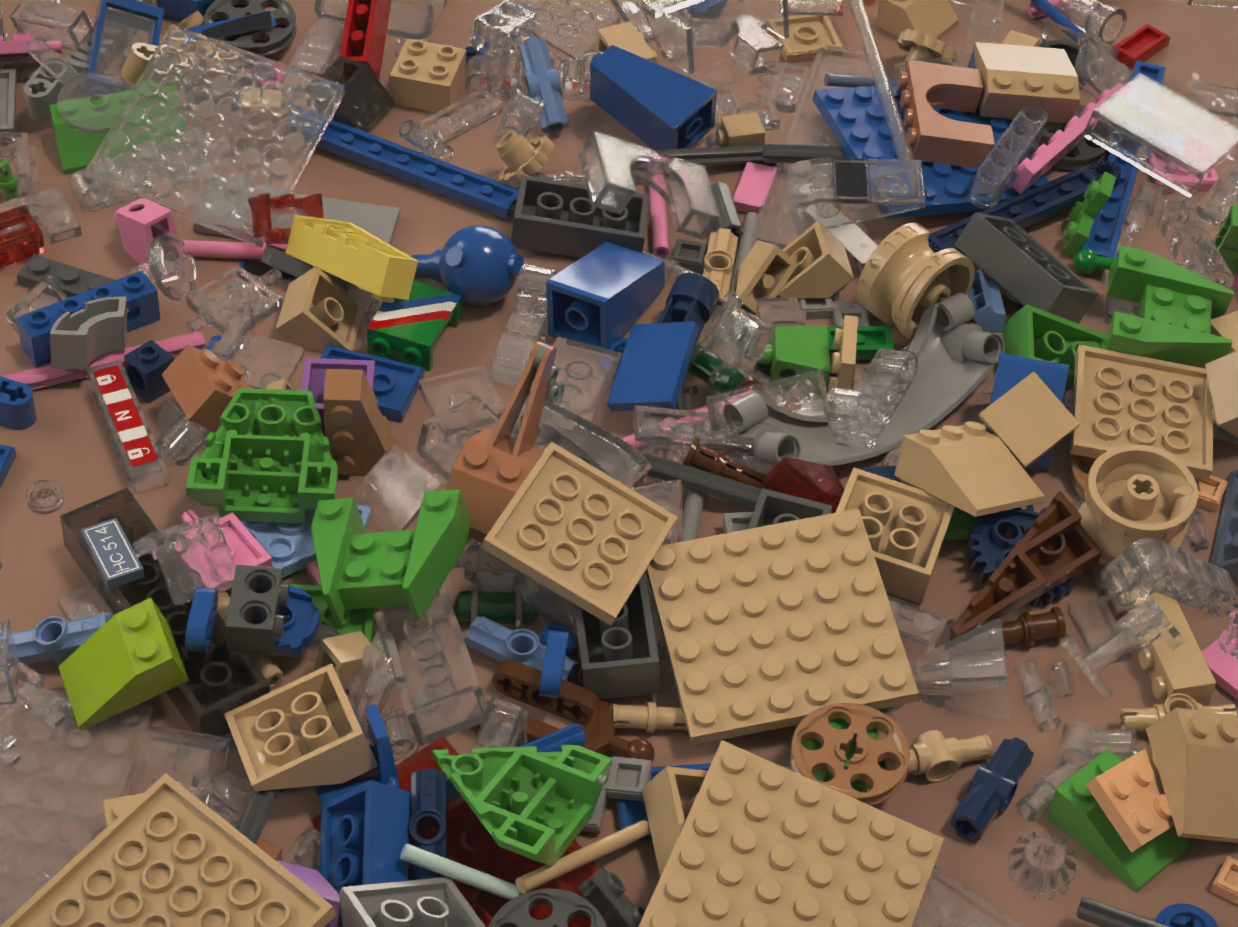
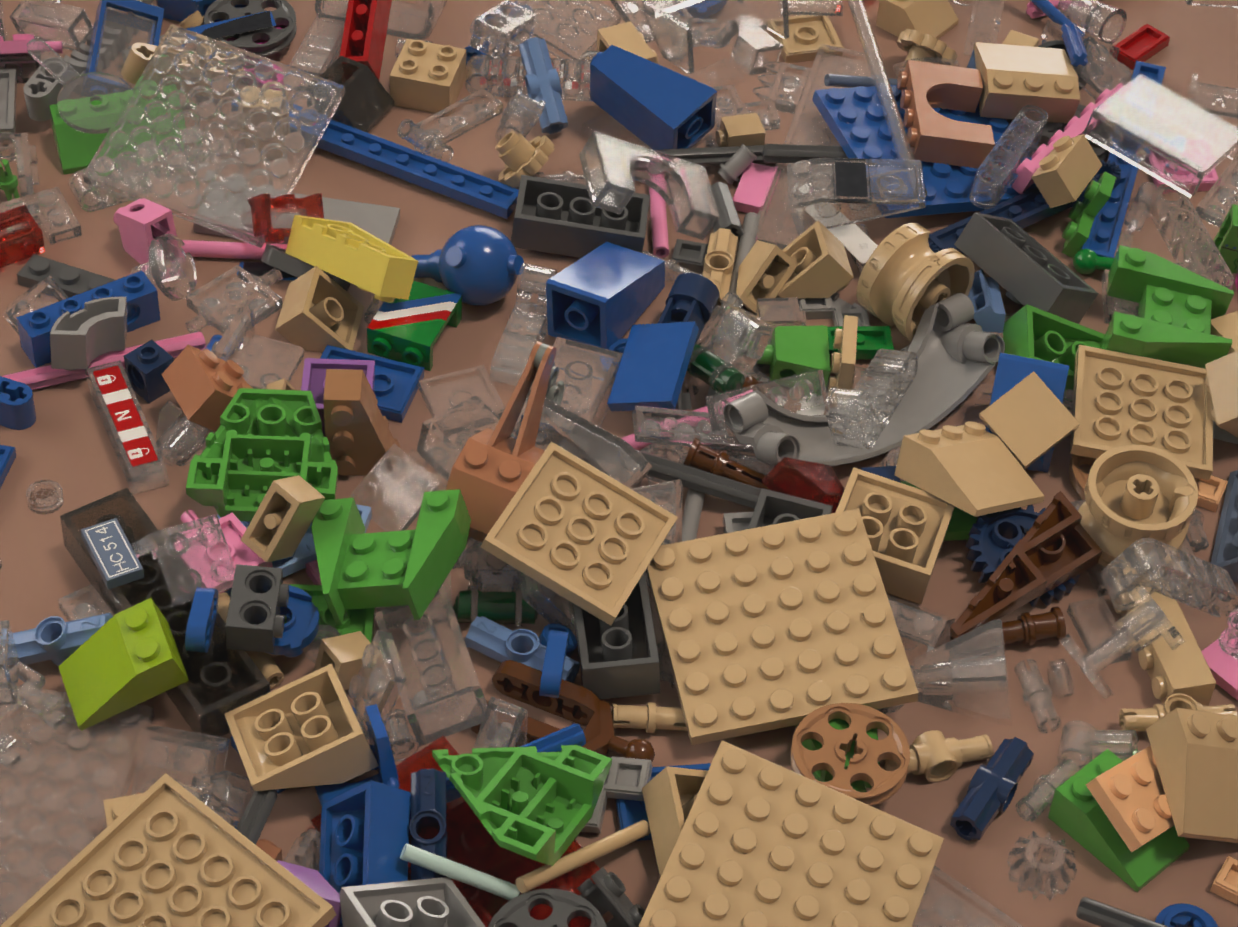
none -> tan brick [241,475,325,563]
none -> light grey pin [718,144,757,184]
none -> tan brick [1031,134,1102,208]
none -> blue axle [1061,23,1088,67]

